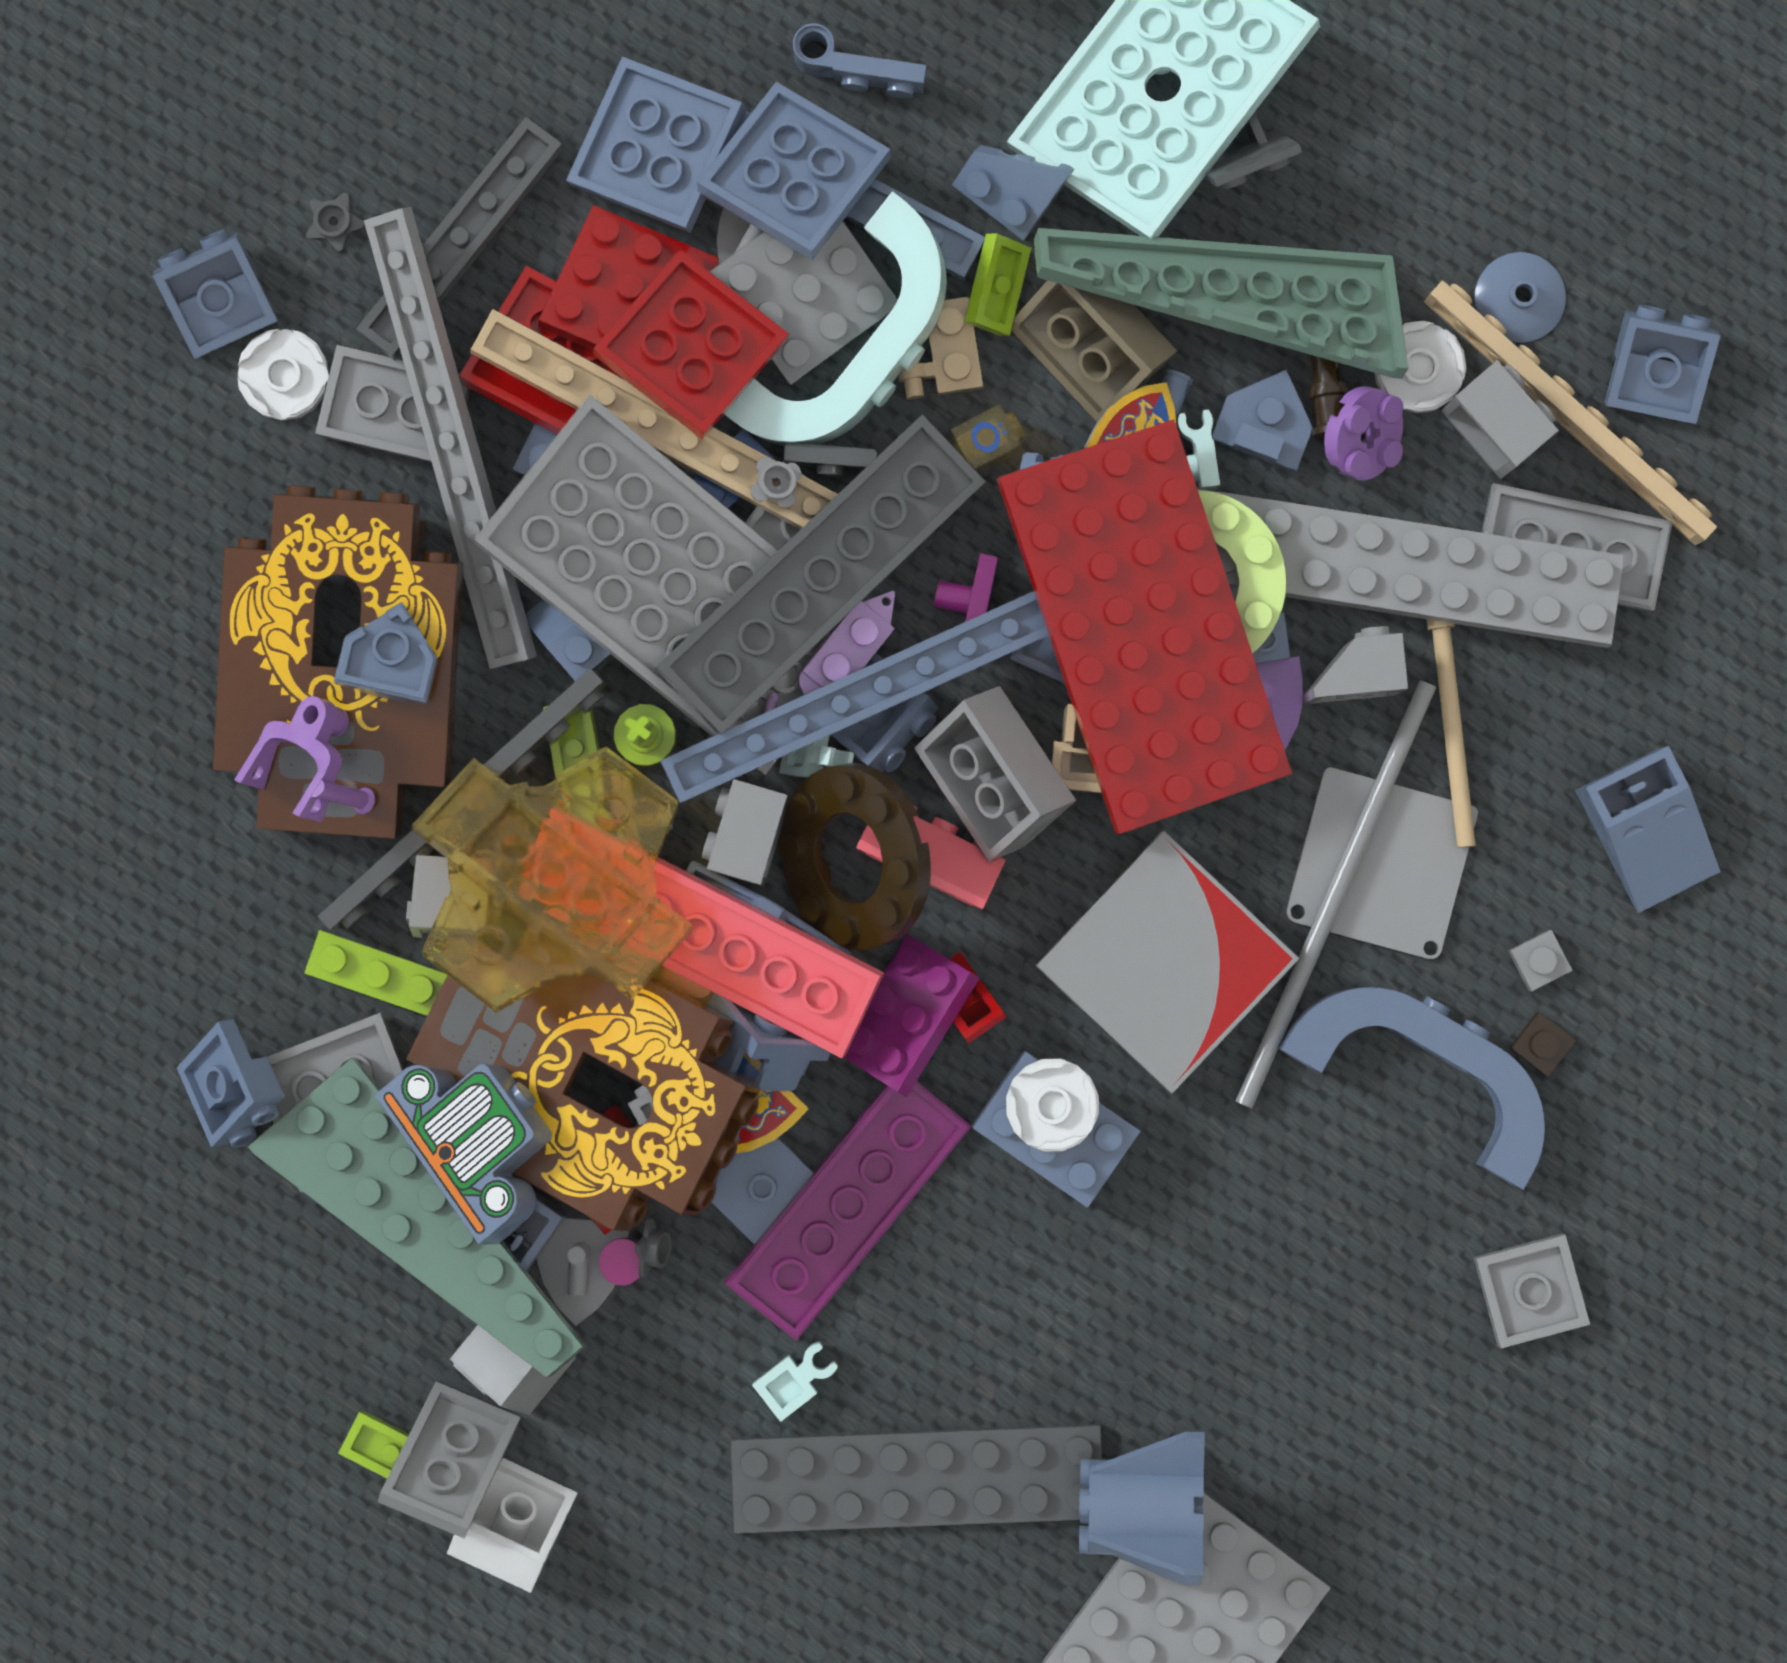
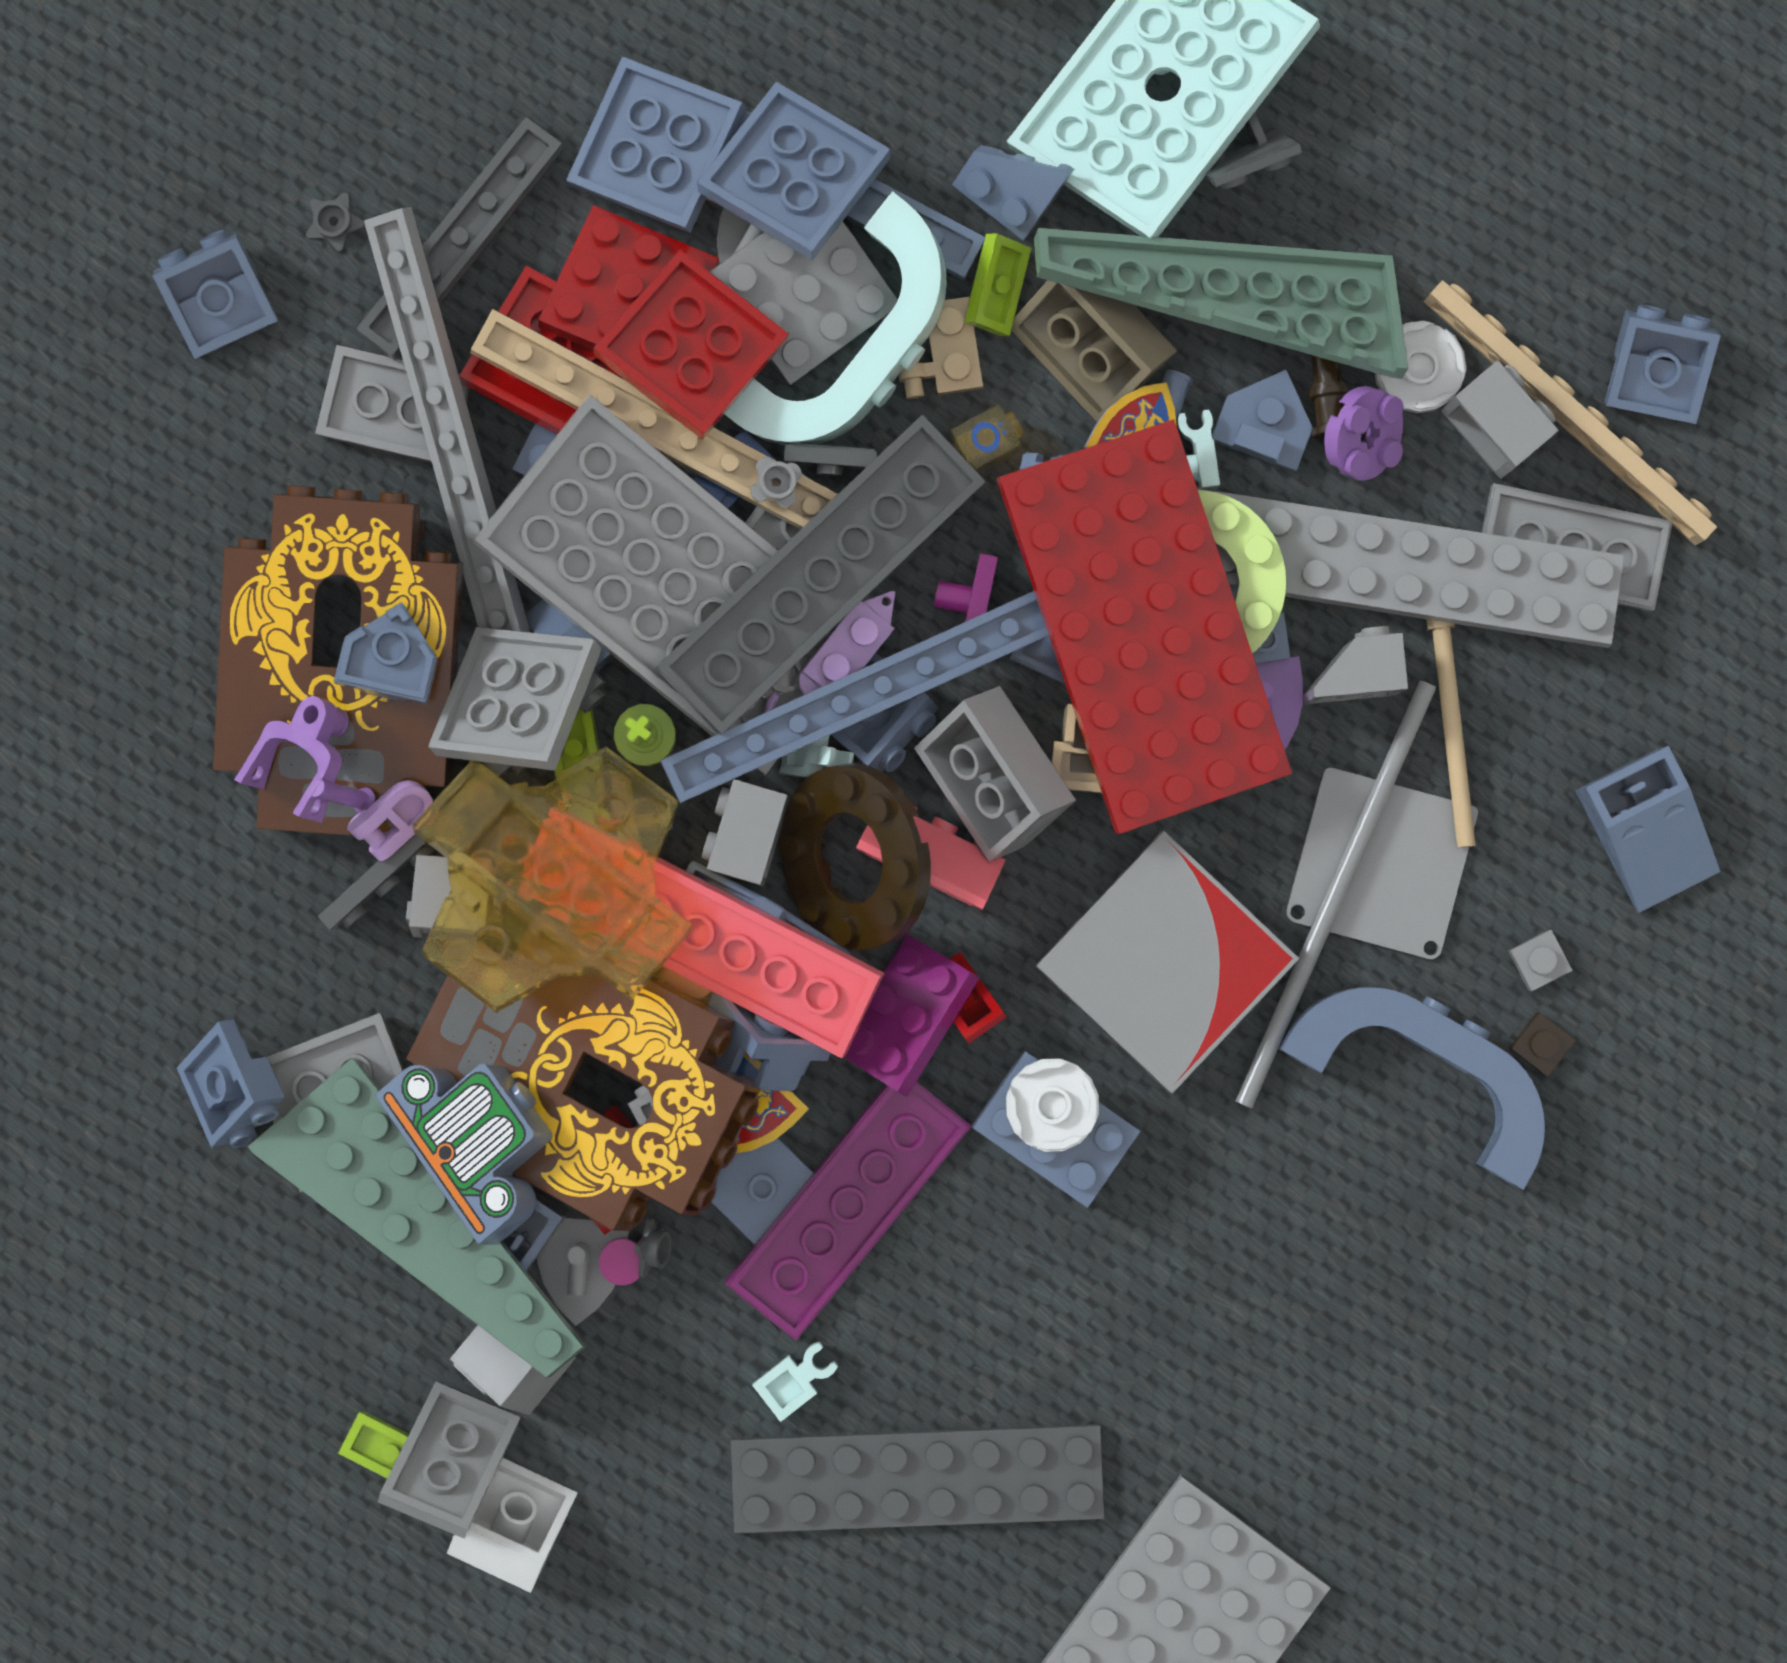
white tile [237,329,329,421] -> none
lime plate [304,930,448,1016] -> none
sand blue plate [793,23,926,98] -> none
sand blue brick [1079,1432,1205,1585] -> none
light grey plate [1473,1233,1590,1348] -> none
sand blue dish [1475,252,1566,343] -> none
none -> lavender plate [347,780,434,861]
none -> light grey plate [428,627,602,771]

